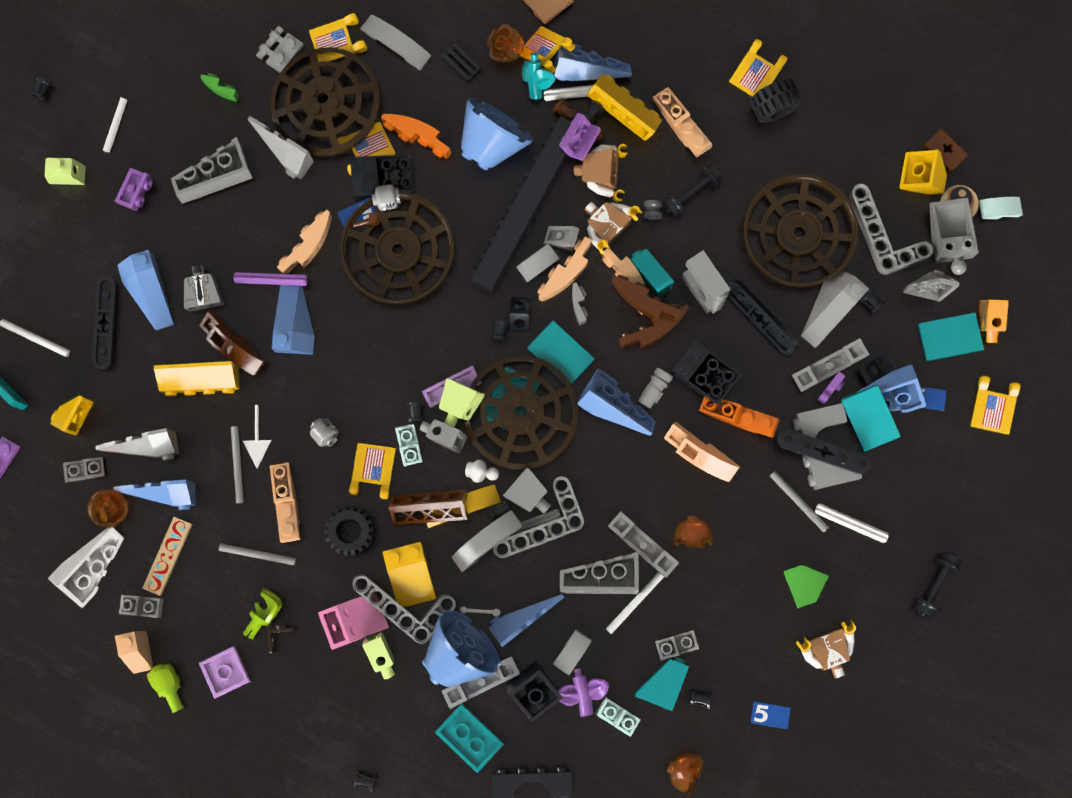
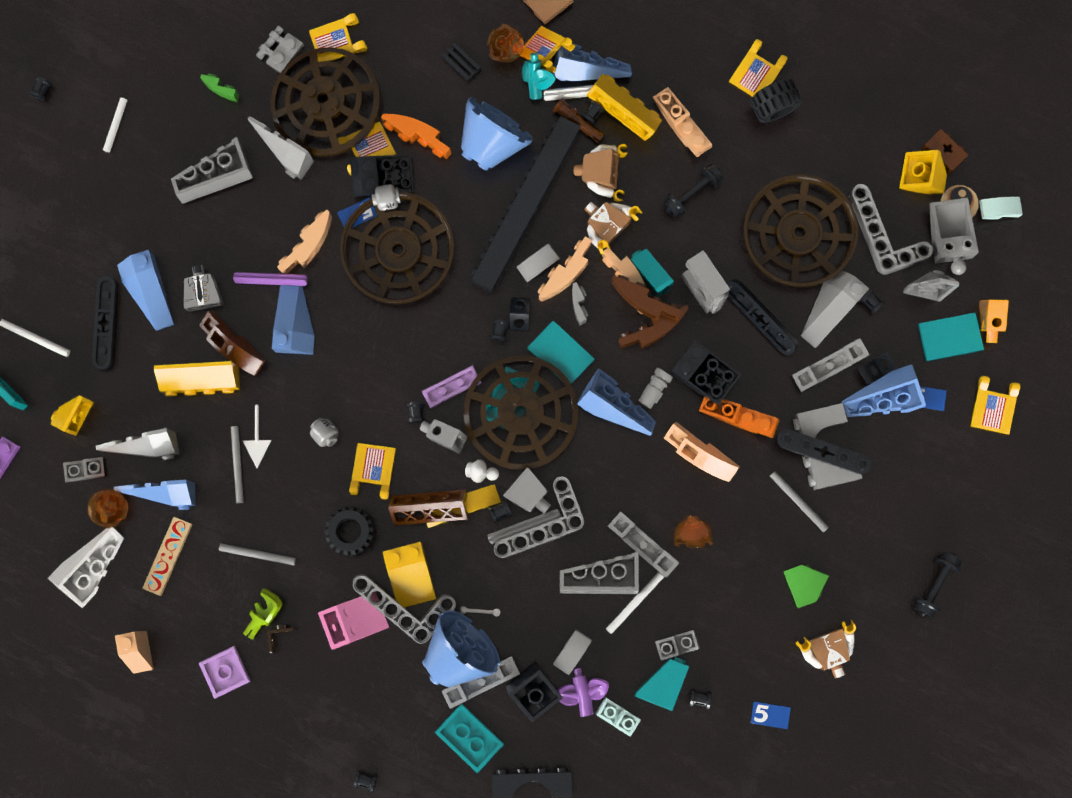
yellowish green torso [45,158,86,185] -> none
medium lavender bracket [115,168,152,211] -> none
light grey slope [119,595,164,618] -> none
lime piece [147,663,184,713] -> none
light nougat slope [270,462,301,543] -> none
reddish brown hand [353,213,380,227] -> none
light grey slope [360,15,431,71] -> none
yellowish green torso [362,631,395,679] -> none
light aqua slope [395,423,423,466] -> none
yellowish green torso [439,378,485,428] -> none
light grey slope [452,510,523,573] -> none
medium blue wedge [489,594,564,647] -> none
light grey slope [544,226,579,251] -> none
medium lavender bracket [559,113,601,161] -> none
dark grey wheel [643,200,663,220] -> none
clear orange cylinder [668,753,703,795] -> none
white axle [815,504,889,543] -> none
medium lavender plate [817,372,845,404] -> none
teal tile [841,384,901,452] -> none

